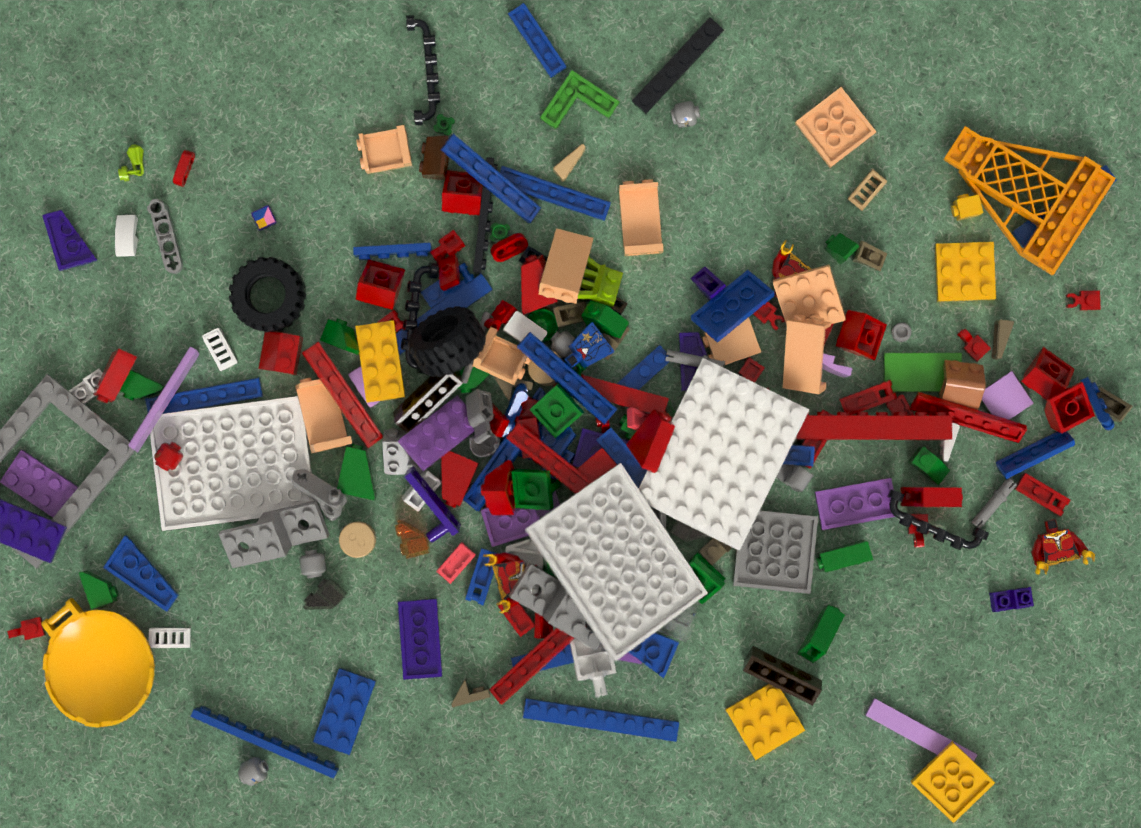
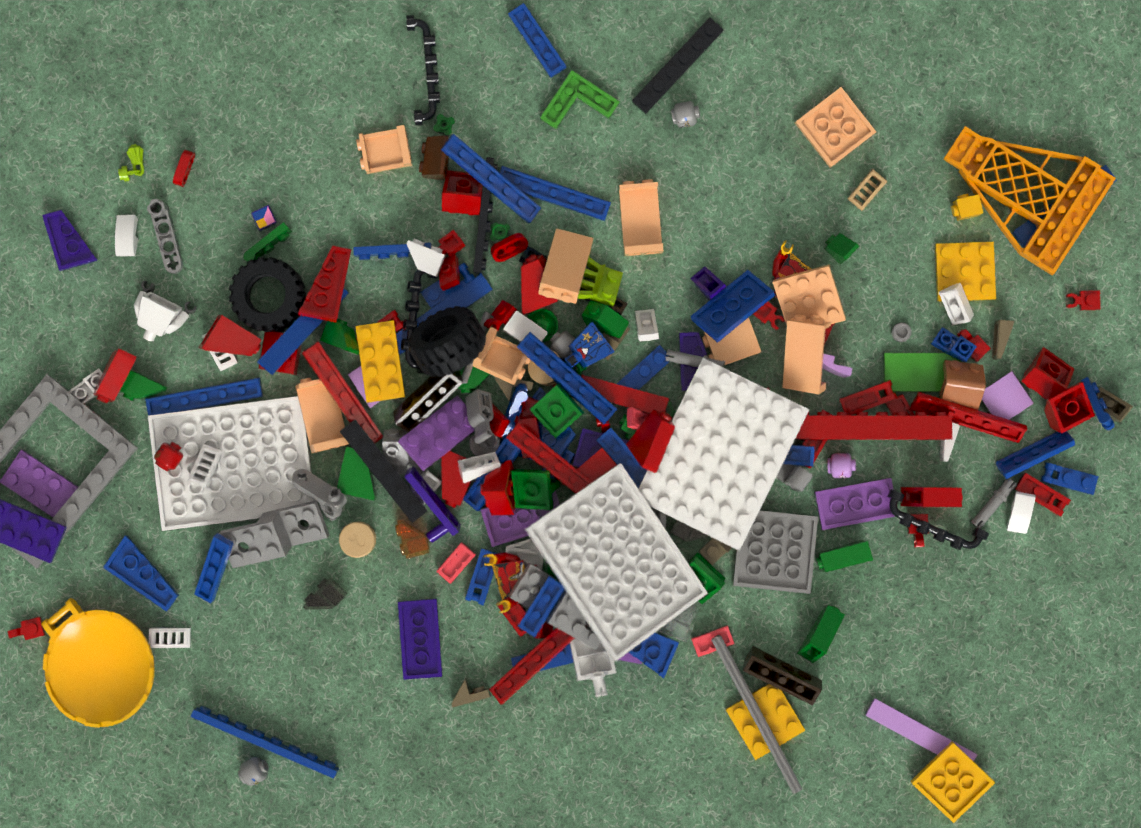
green slope [79,571,119,610] -> none
lavender tile [128,347,199,452] -> none
light grey head [299,549,326,579] -> none
blue plate [313,668,376,755] -> none
red slope [356,260,406,310] -> none
blue plate [523,698,679,742] -> none
tan slope [553,144,585,182] -> none
dark tan slope [553,301,586,328] -> none
red plate [738,357,765,383] -> none
red slope [836,310,887,361] -> none
dark tan slope [852,241,887,271] -> none
green slope [908,446,950,486] -> none
dark purple slope [989,587,1034,612] -> none
torso [1031,519,1095,575] -> none
none -> white torso [134,281,197,341]
none -> white slope [188,444,222,487]
none -> blue plate [194,533,234,604]
none -> red slope [198,315,261,356]
none -> green plate [243,222,292,262]
none -> blue tile [257,288,349,375]
none -> red wing [298,246,351,323]
none -> black plate [340,420,427,523]
none -> white slope [407,239,446,277]
none -> white slope [458,452,501,483]
none -> blue plate [518,576,565,637]
none -> white slope [635,309,659,341]
none -> coral plate [691,625,734,657]
none -> light grey axle [712,635,802,794]
none -> lavender head [828,453,856,478]
none -> blue slope [931,327,977,362]
none -> white slope [939,283,974,325]
none -> white slope [1007,492,1036,534]
none -> blue plate [1041,462,1099,495]

